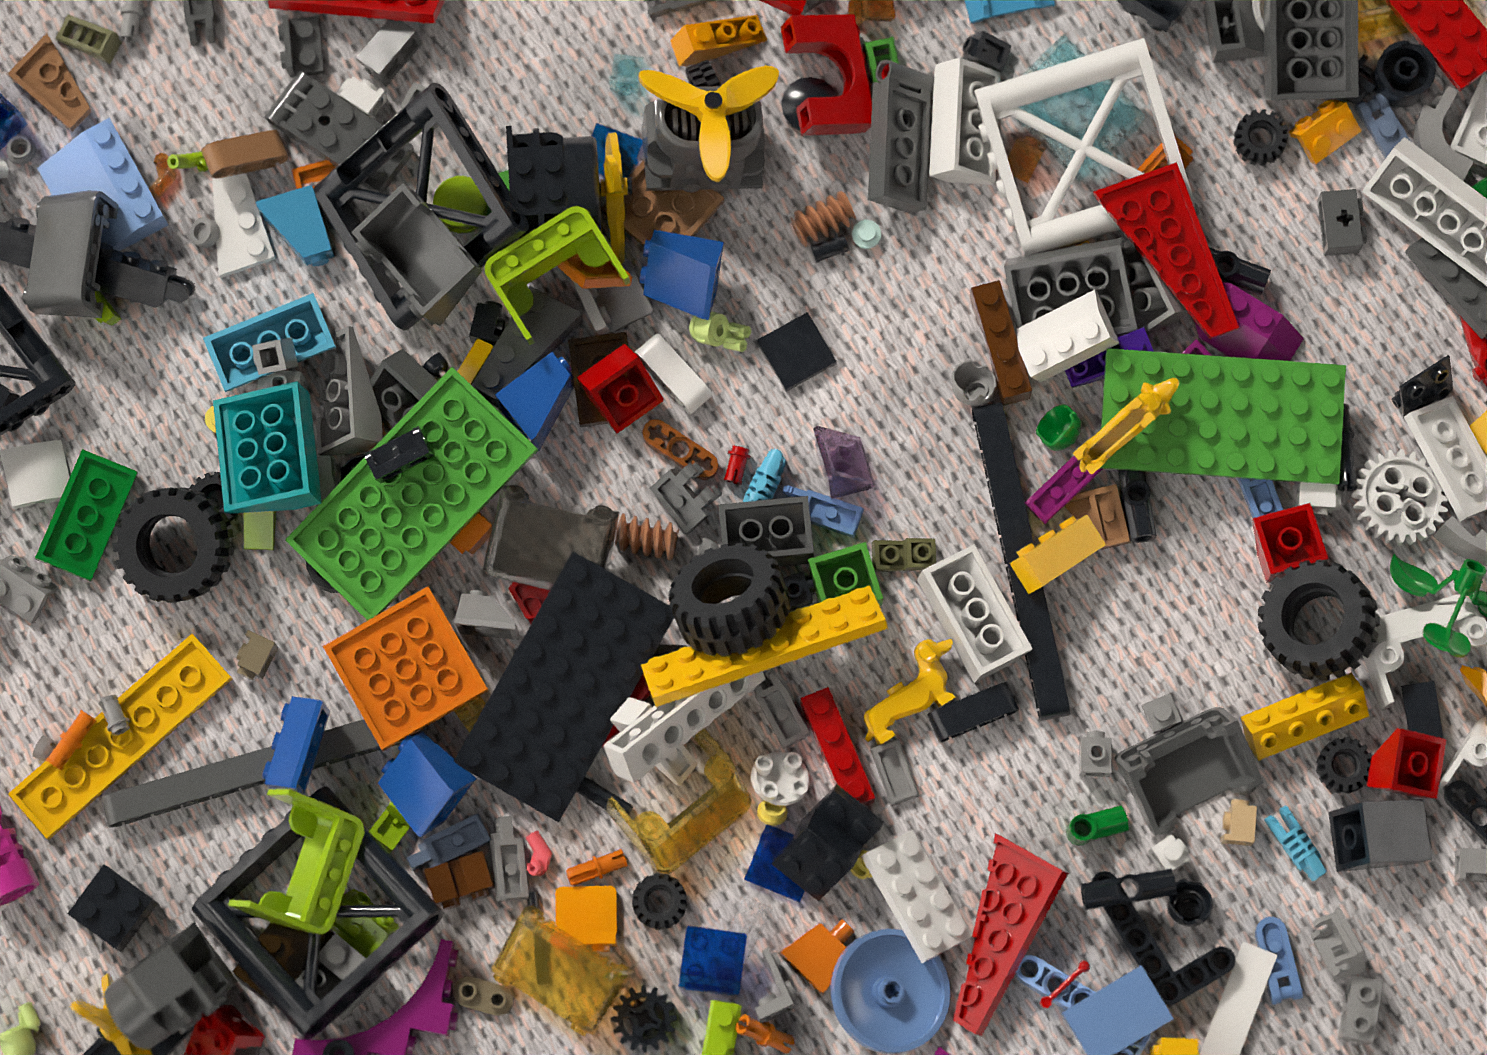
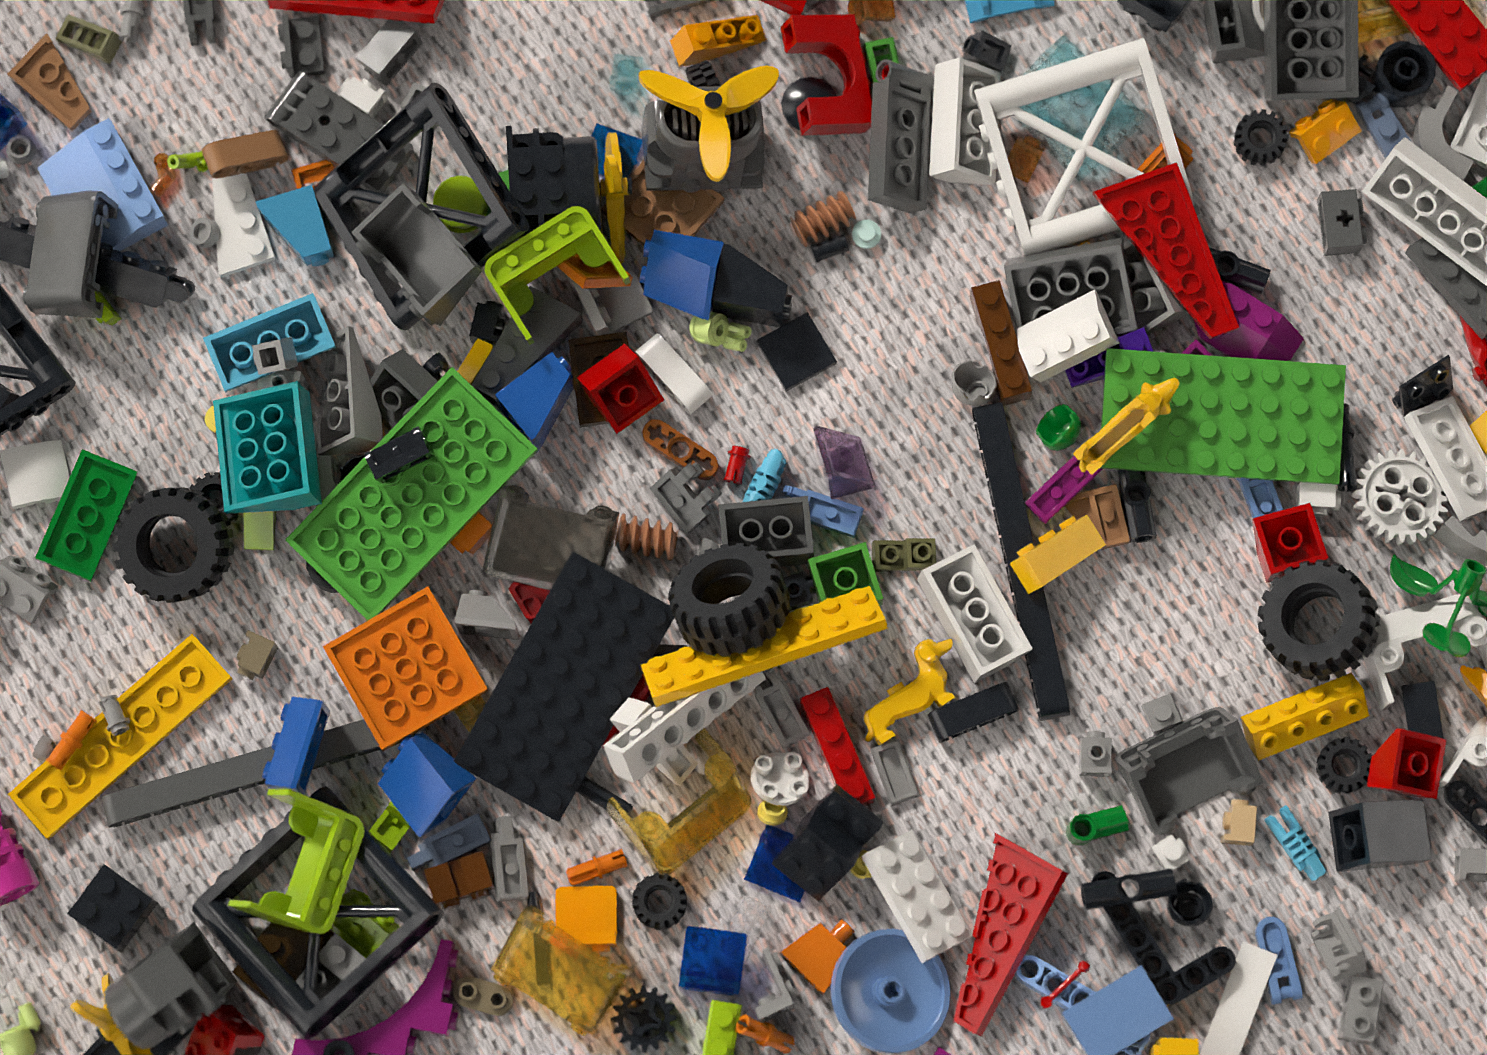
coral arm [525,830,552,876] -> none
none -> black slope [712,243,792,328]

